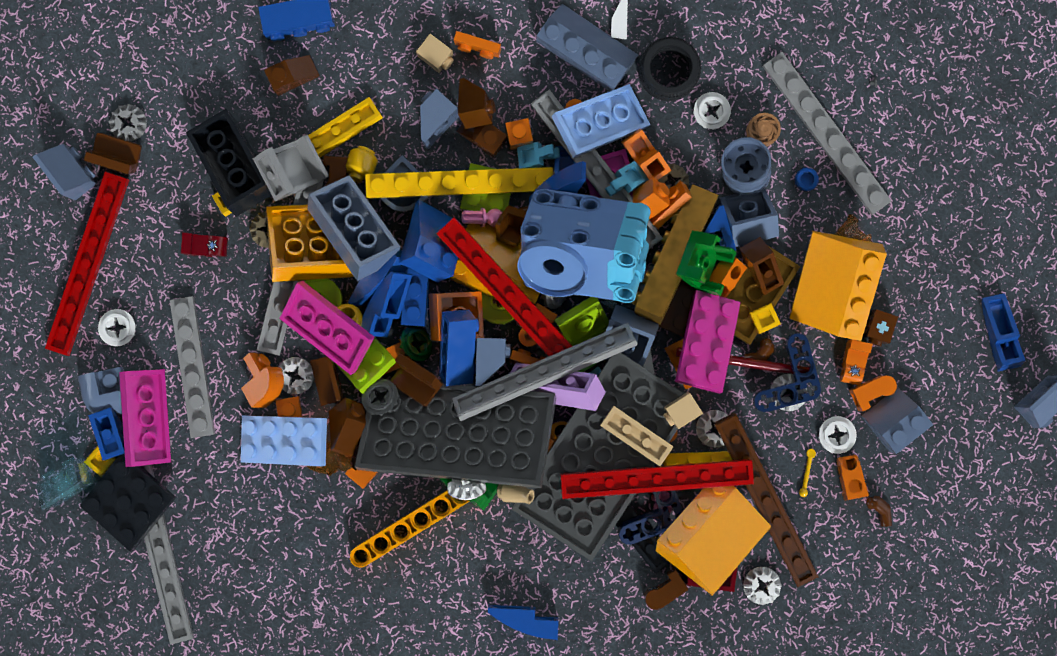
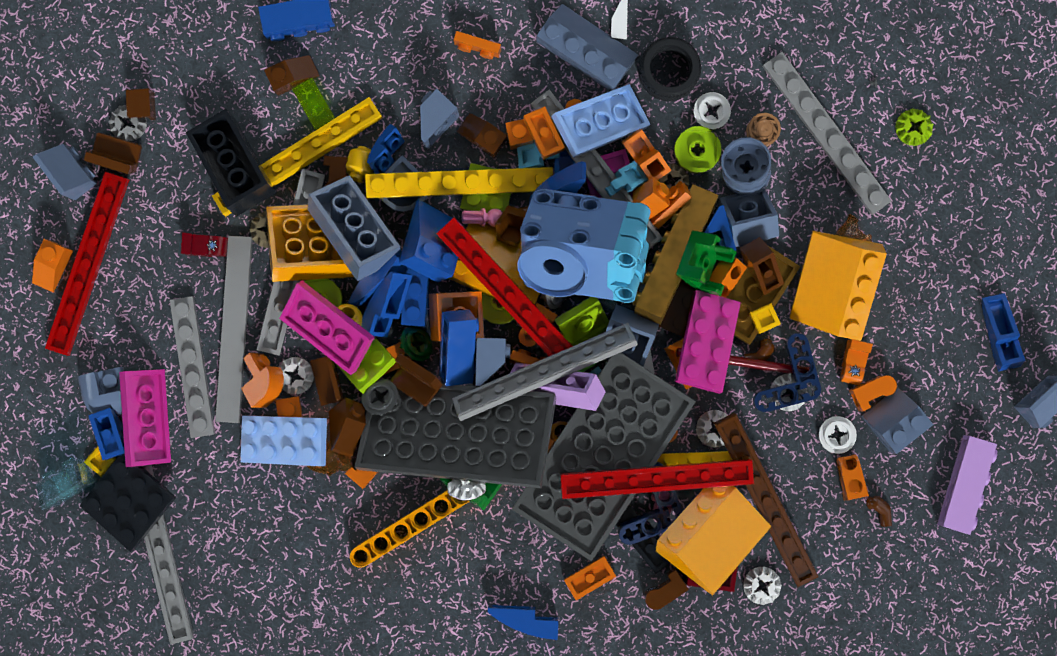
white gear [98,309,137,346] -> none
light grey panel [253,135,328,201] -> none
tan brick [416,34,454,73] -> none
reddish brown slope [458,78,496,129] -> none
tan cone [497,484,534,504] -> none
tan plate [600,405,674,466] -> none
tan brick [663,392,703,429] -> none
blue tile [795,167,819,191] -> none
yellow hinge [799,449,816,497] -> none
reddish brown brick [863,309,898,347] -> none
none -> orange slope [32,239,73,293]
none -> reddish brown panel [126,88,156,120]
none -> light grey tile [215,236,253,423]
none -> clear neon green plate [292,78,335,130]
none -> blue slope [367,124,405,174]
none -> orange plate [523,106,565,160]
none -> orange plate [564,555,616,600]
none -> lime plate [674,126,721,174]
none -> lime gear [895,108,934,146]
none -> lavender brick [937,435,998,535]

